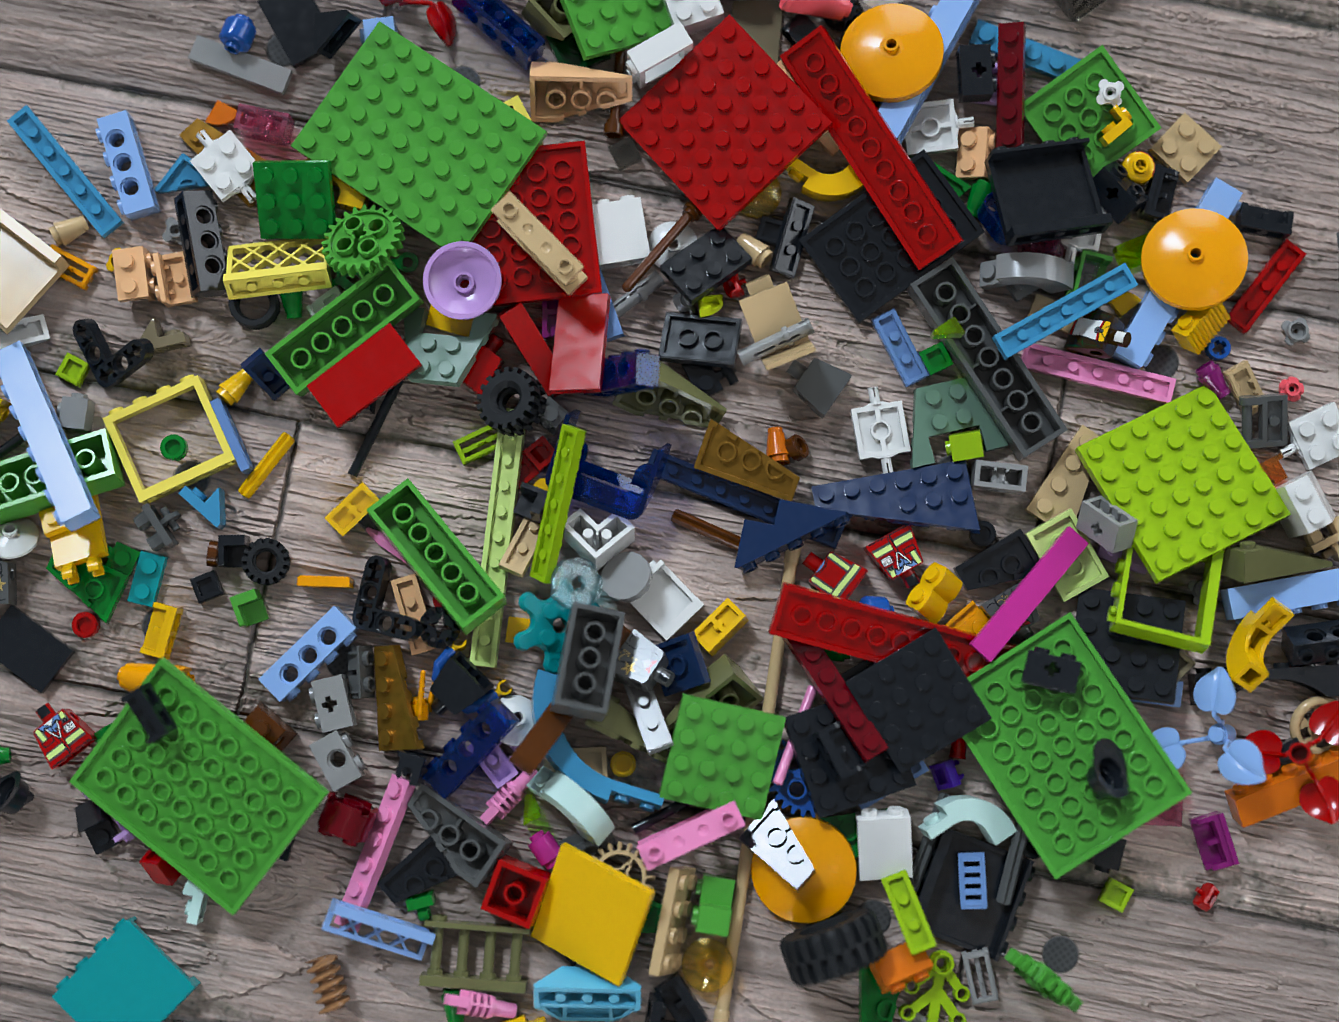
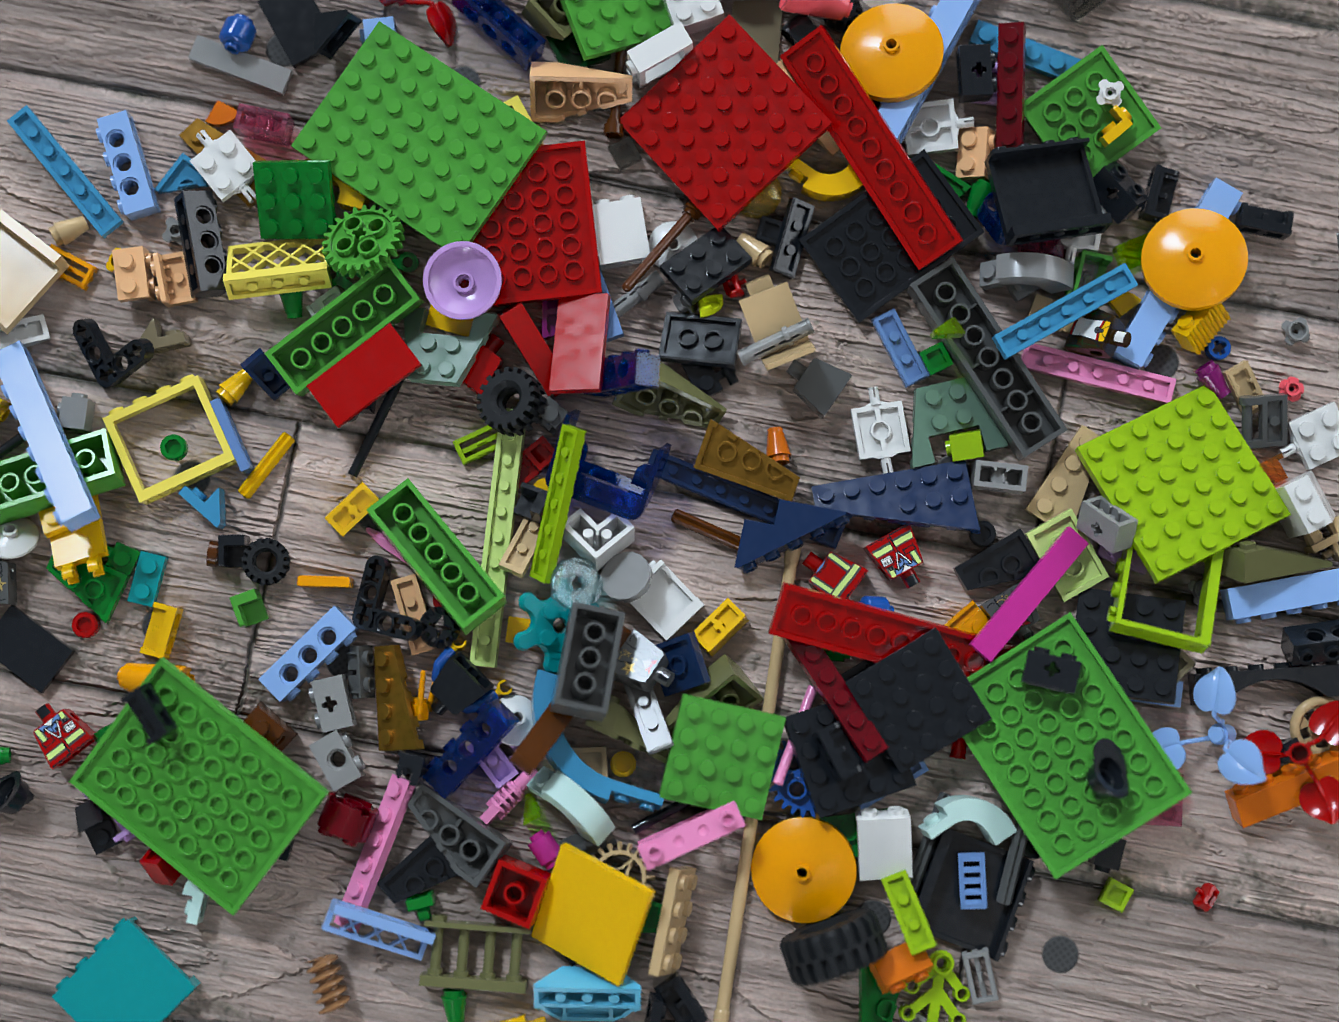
lime tile [55,352,90,387] -> none
dark grey hips [133,503,181,551] -> none
black tile [190,570,225,604] -> none
black tyre [228,294,281,330] -> none
bright pink hinge [443,989,517,1019] -> none
tan fence [491,191,588,296] -> none
clear yellow dish [682,938,733,992] -> none
bright green brick [691,873,735,937] -> none
wing [739,799,816,892] -> none
reddish brown tile [785,434,809,461] -> none
yellow brick [906,562,963,623] -> none
dark purple tile [929,759,964,791] -> none
bright green gear [1004,948,1083,1013] -> none
yellow head [1120,151,1155,186] -> none
tan plate [1148,113,1222,185] -> none
magenta hinge [1189,811,1240,871] -> none
yellow arch [1226,597,1294,693] -> none
red tile [1227,238,1307,335] -> none

